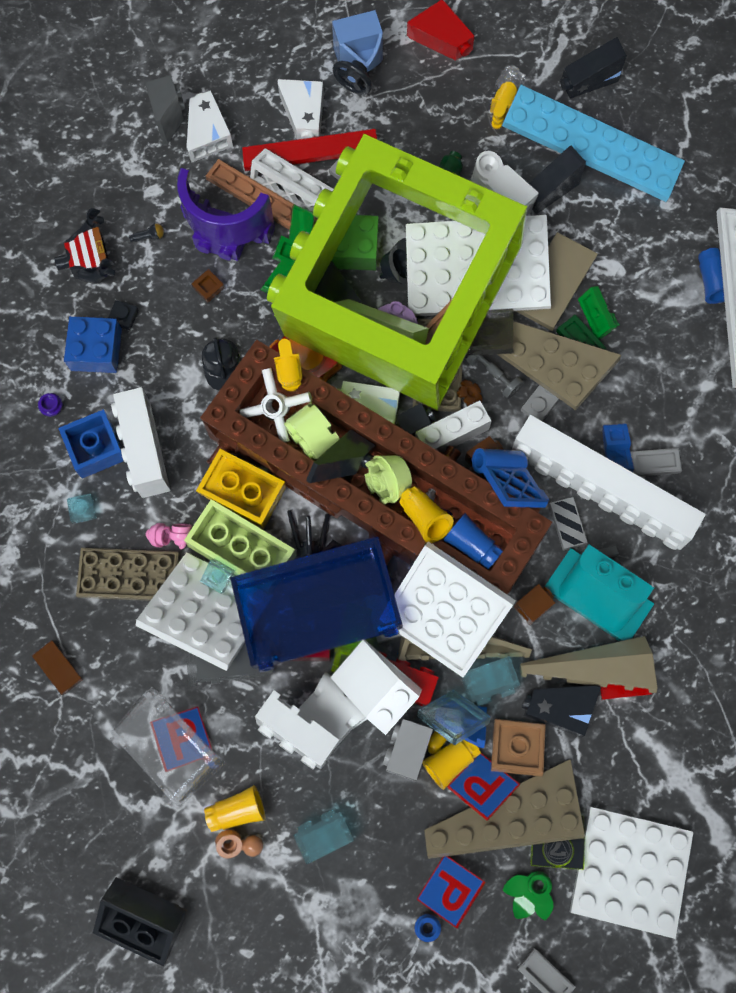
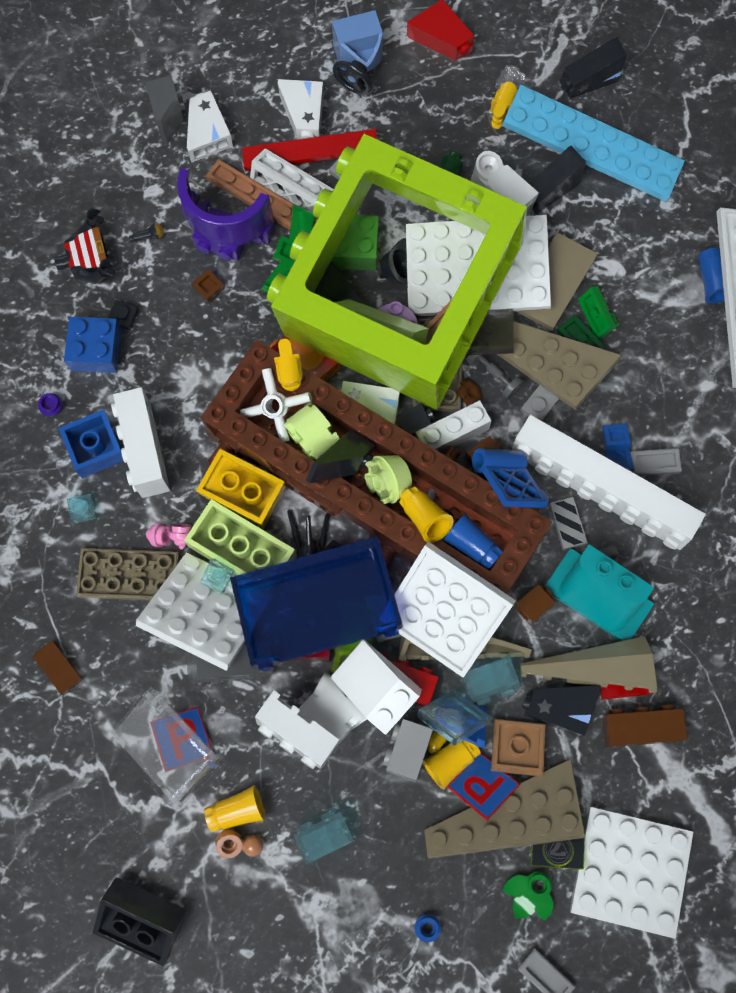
black piece [202,337,240,391] -> none
blue piece [417,856,486,929] -> none
none -> reddish brown brick [602,705,688,747]

